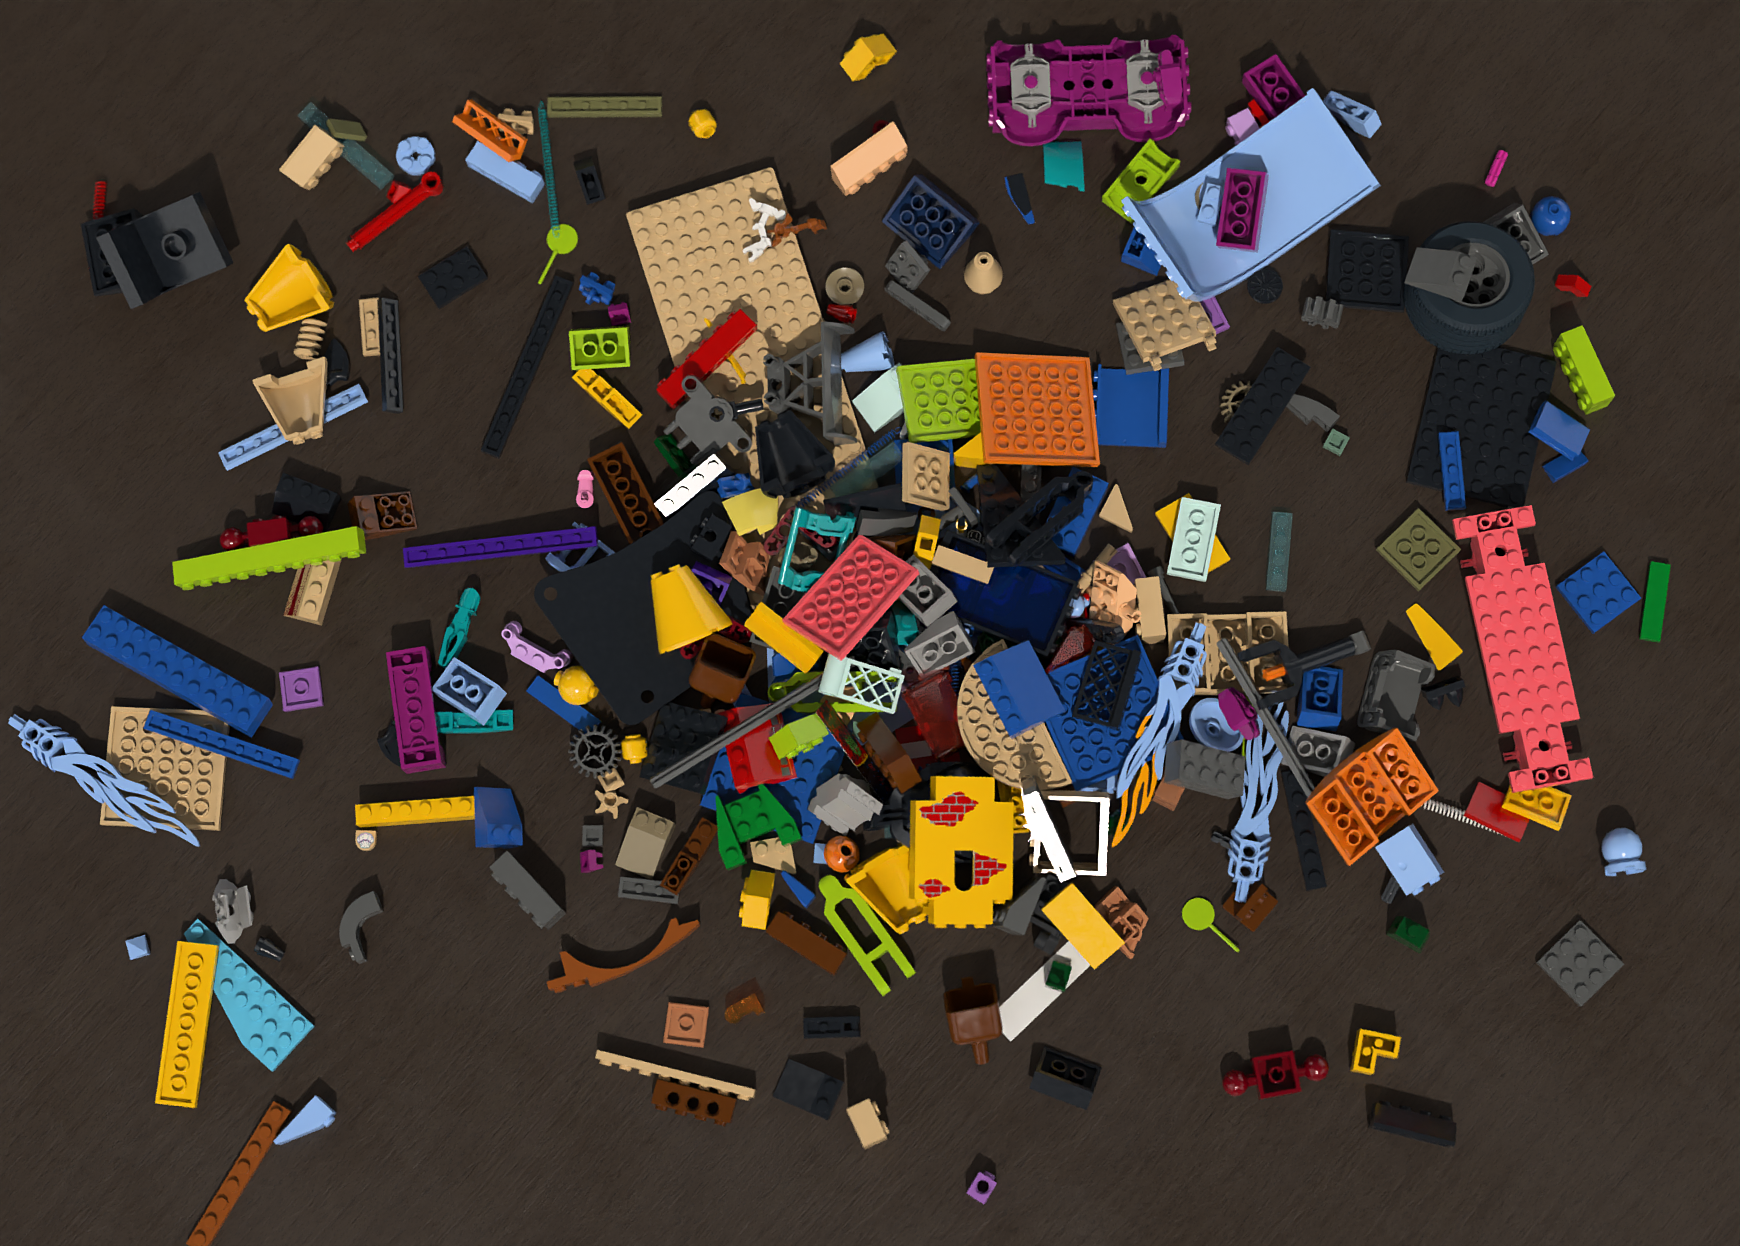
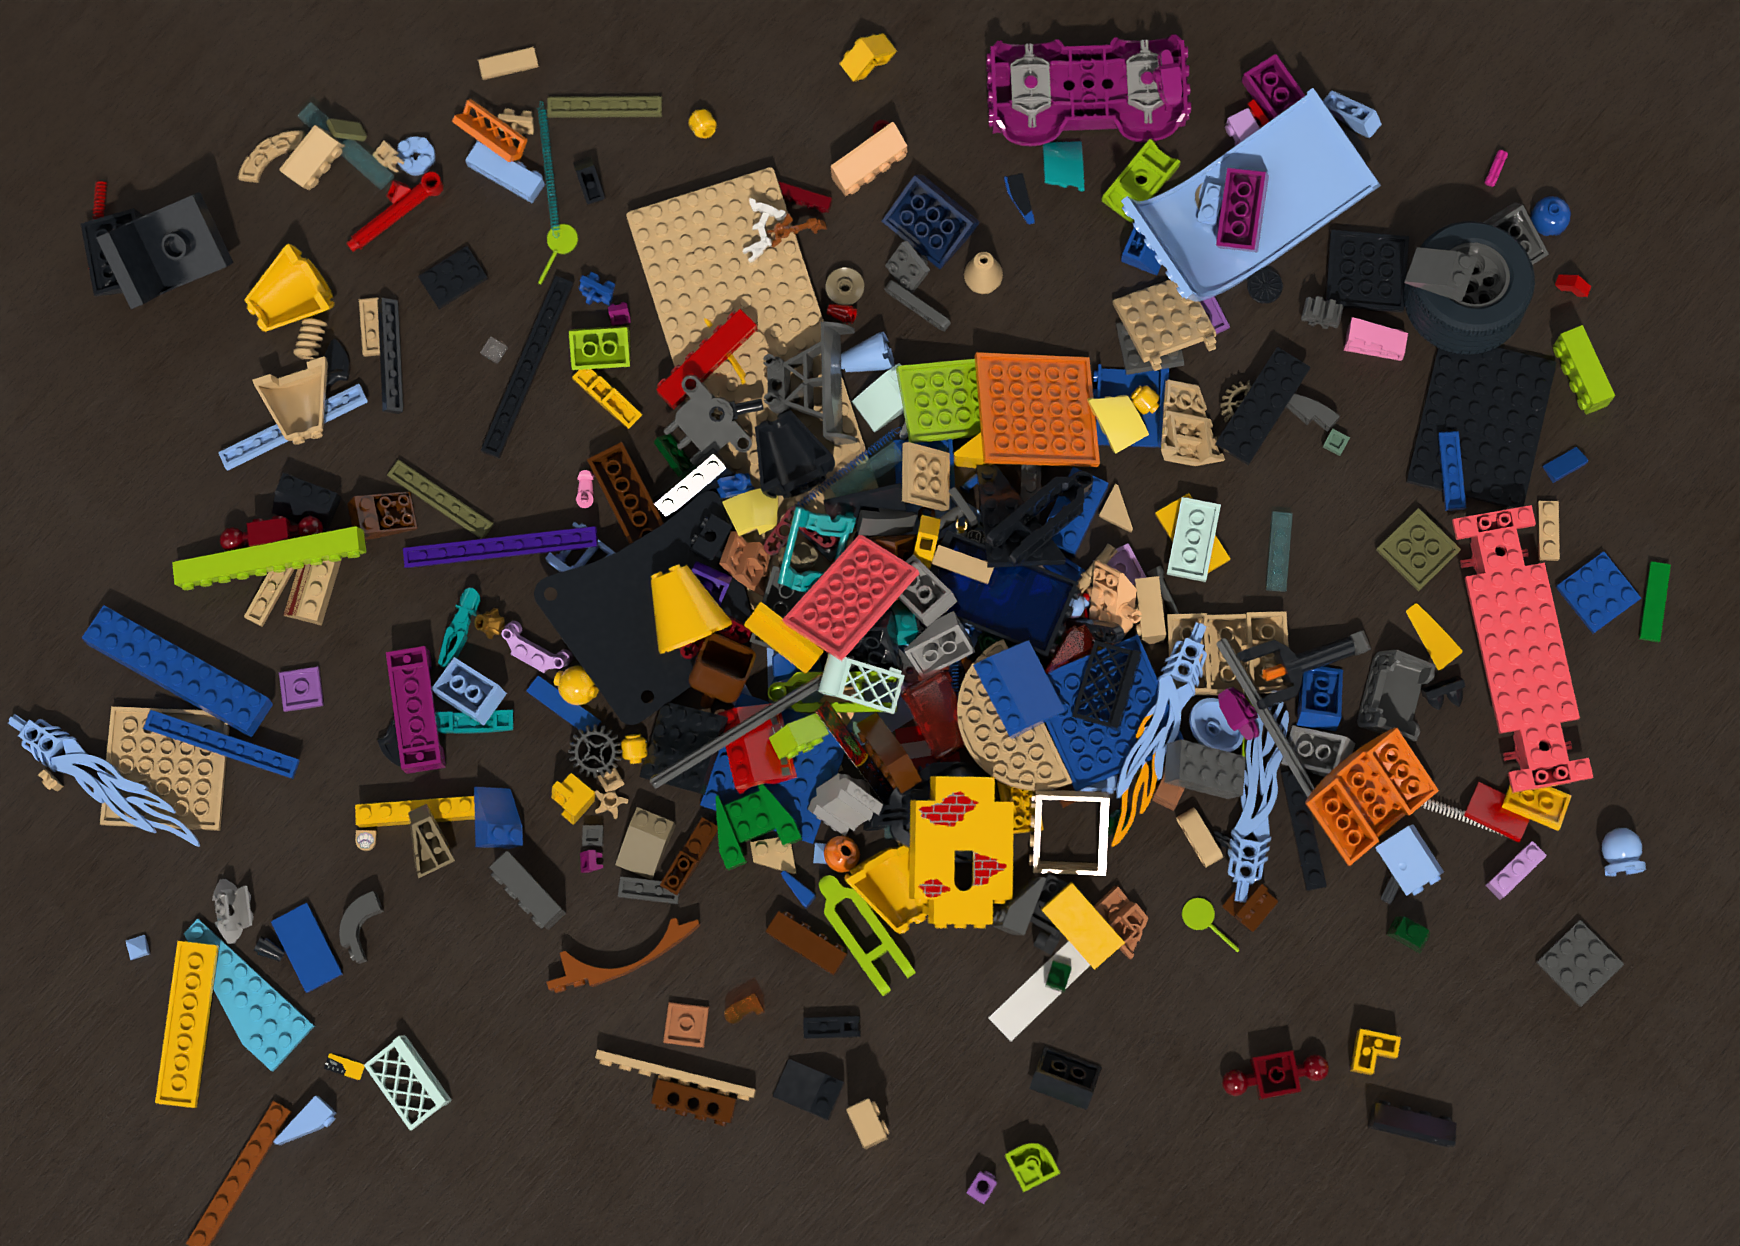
yellow brick [739,870,775,930] -> none
reddish brown piece [943,976,1003,1065] -> none
piece [1019,776,1076,882] -> none
blue piece [1529,401,1590,461] -> none
none -> tan plate [38,769,64,792]
none -> tan tile [238,131,306,183]
none -> tan plate [244,567,295,627]
none -> blue tile [271,903,343,993]
none -> yellow sticker [324,1054,365,1080]
none -> light aqua fence [364,1035,452,1131]
none -> tan plate [372,141,404,173]
none -> olive tile [387,459,494,539]
none -> dark tan wedge [408,804,455,878]
none -> pearl gold rock [474,608,505,639]
none -> tan tile [478,47,539,80]
none -> clear plate [480,337,508,364]
none -> yellow plate [551,773,595,825]
none -> dark red piece [778,182,832,213]
none -> lime brick [1005,1143,1060,1192]
none -> light yellow slope [1087,395,1149,454]
none -> yellow head [1130,385,1160,414]
none -> tan wedge [1161,380,1225,466]
none -> tan beam [1176,807,1223,868]
none -> bright pink wedge [1344,317,1408,361]
none -> lavender brick [1485,841,1547,900]
none -> tan plate [1537,501,1560,561]

